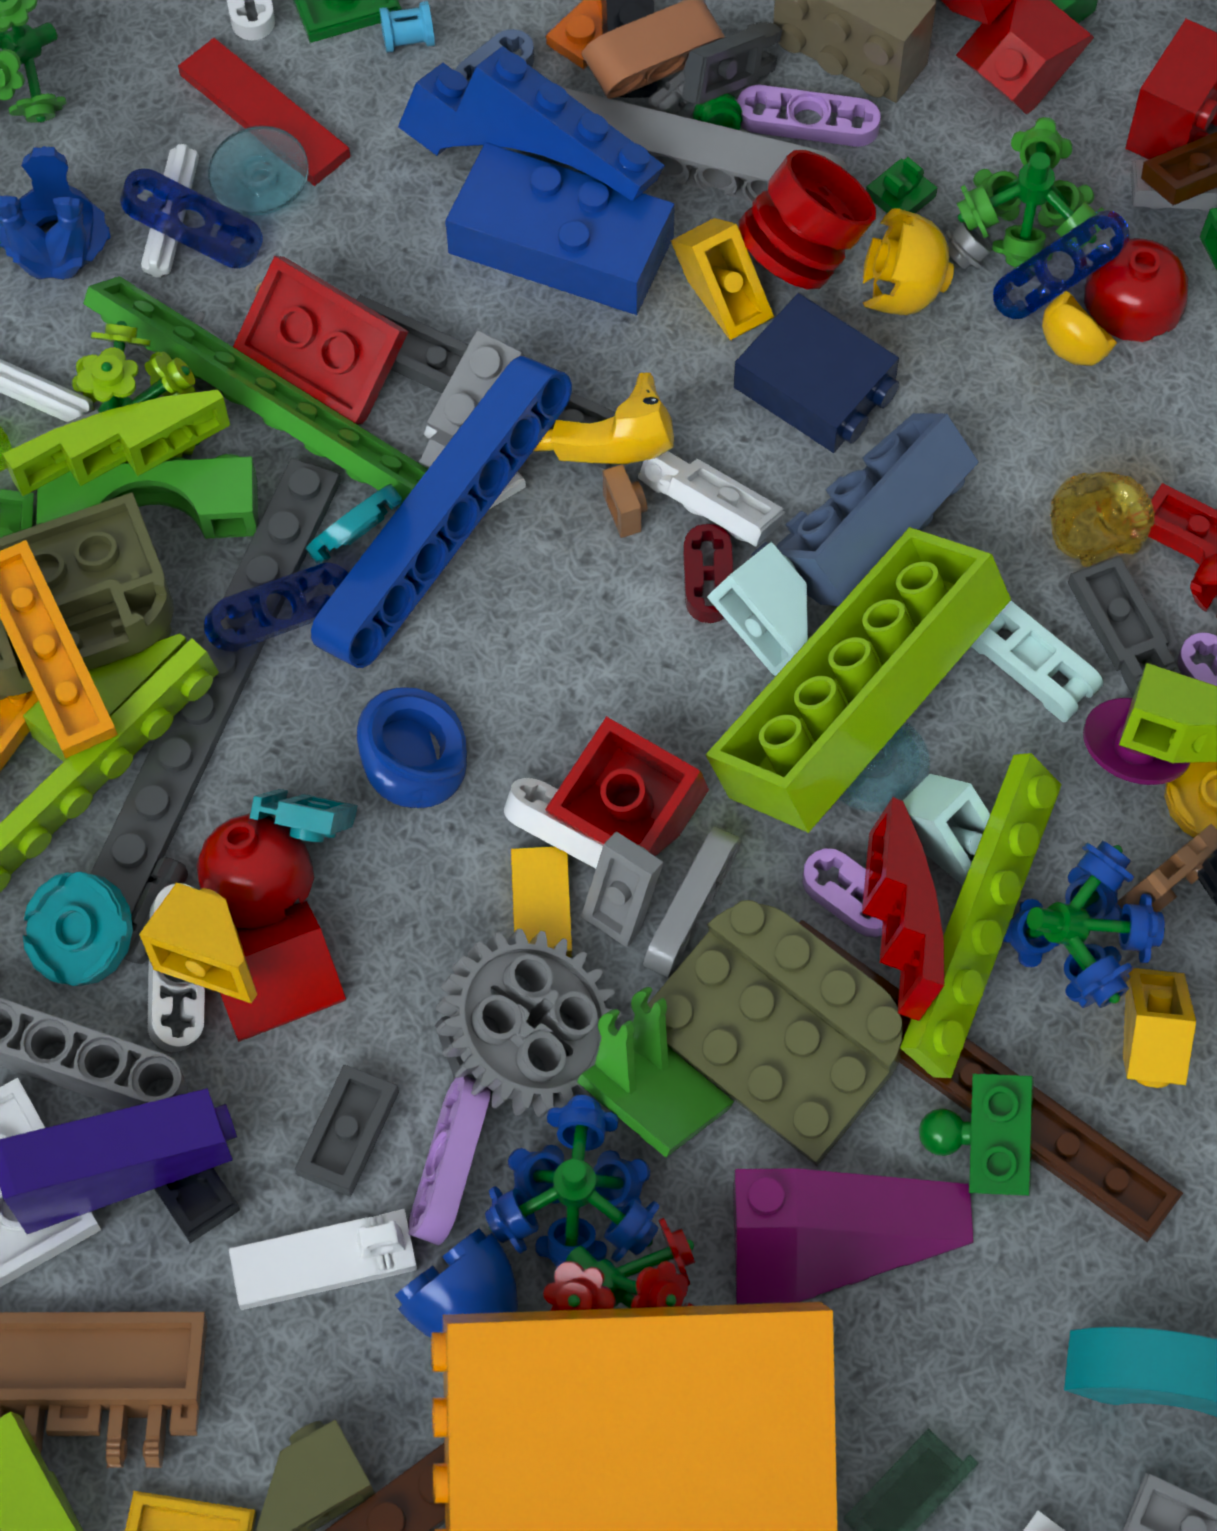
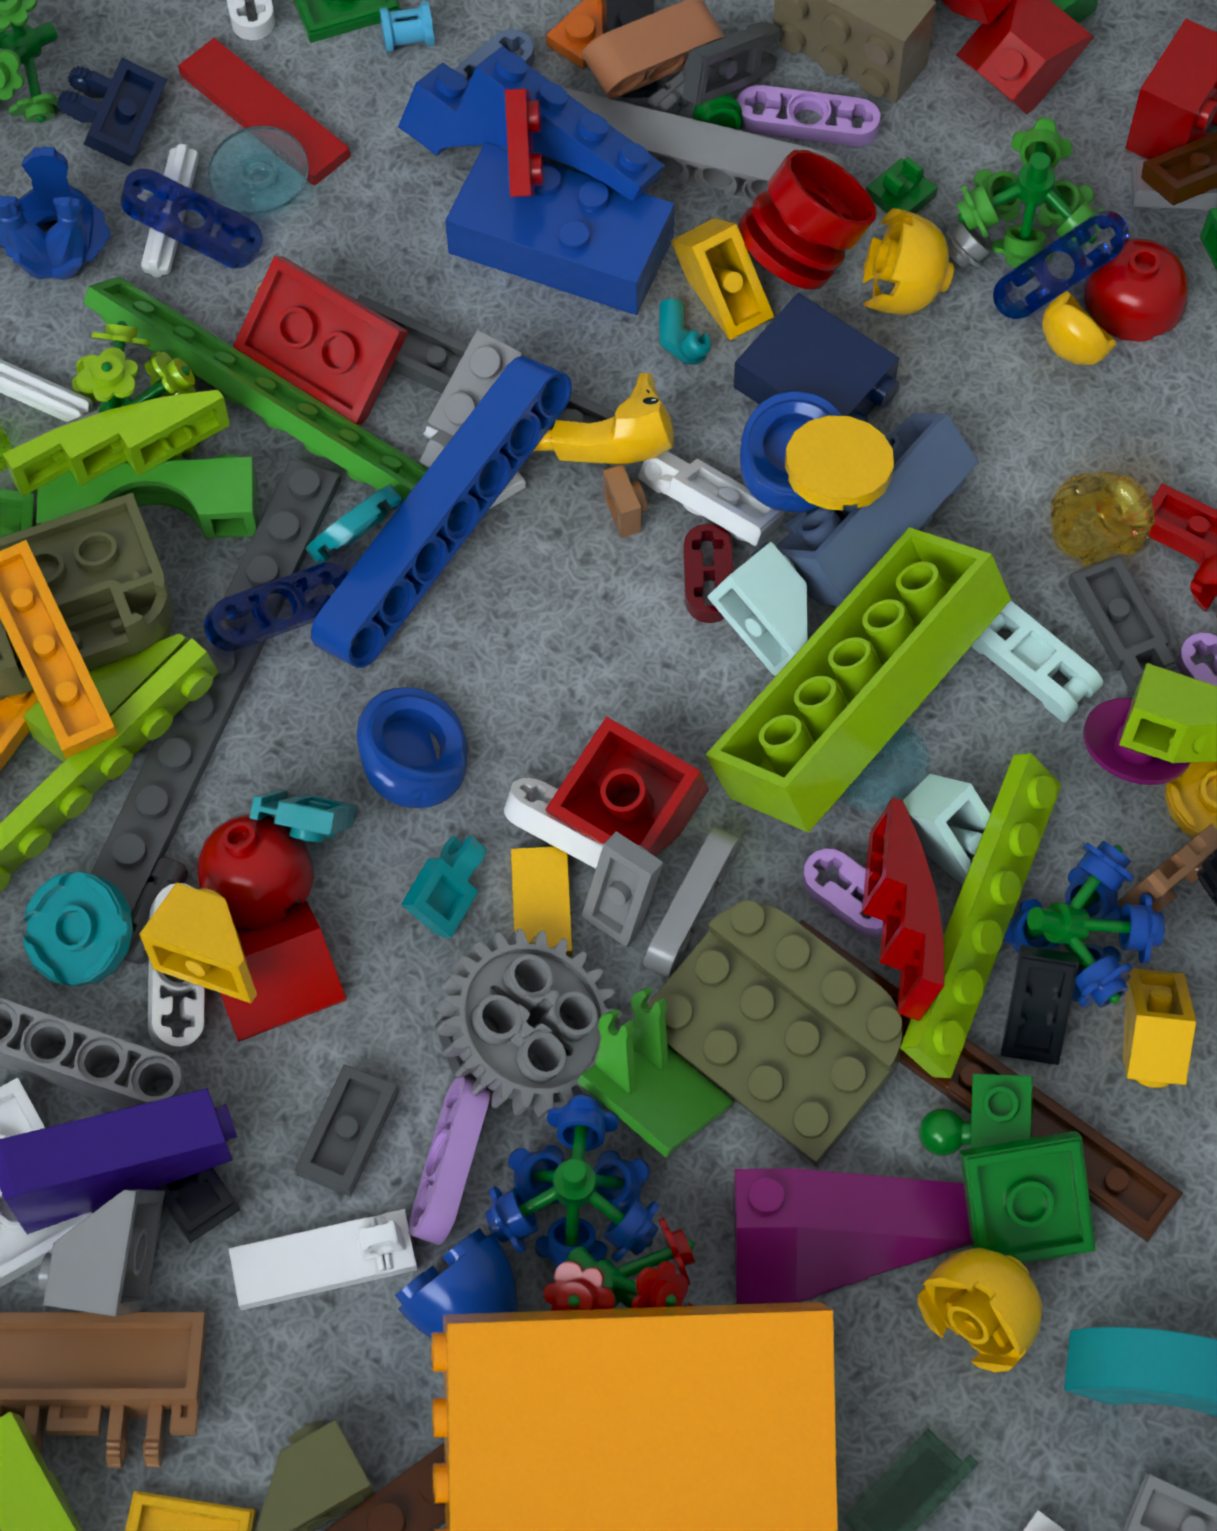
none -> light grey slope [39,1189,165,1317]
none -> dark blue hinge [57,58,167,166]
none -> teal plate [401,836,487,938]
none -> red plate [505,88,544,198]
none -> teal arm [659,298,712,365]
none -> blue piece [740,391,842,513]
none -> yellow tile [785,416,894,511]
none -> yellow cylinder [917,1248,1043,1373]
none -> green tile [959,1131,1096,1263]
none -> black plate [1001,945,1079,1065]

